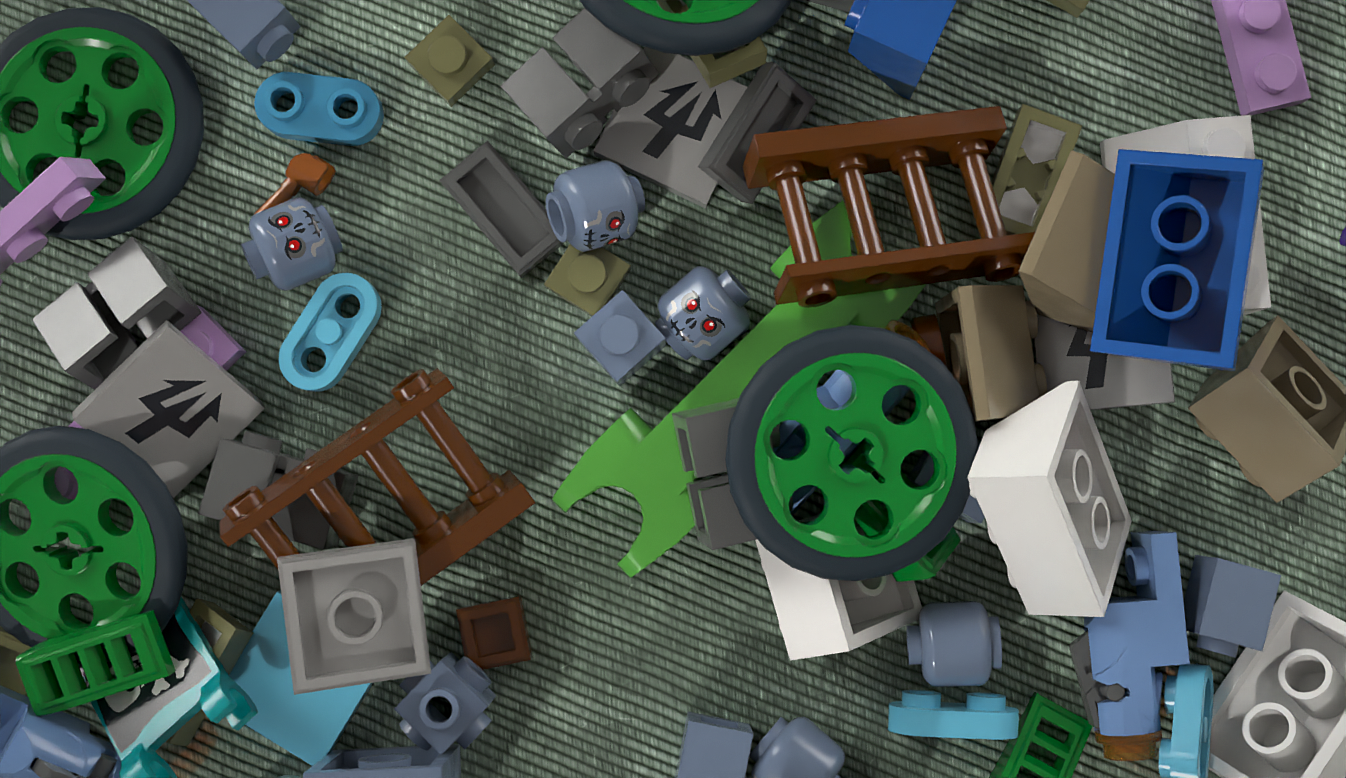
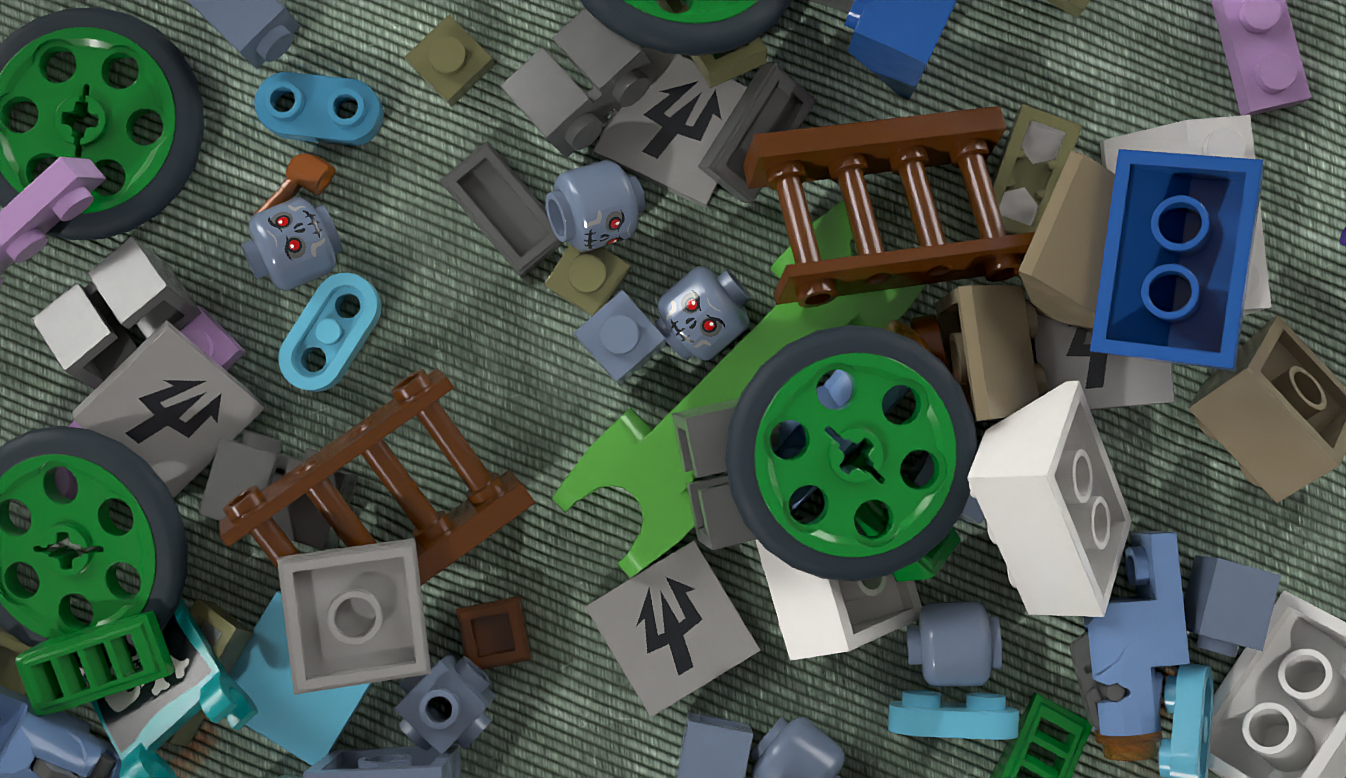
none -> light grey tile [585,540,761,717]

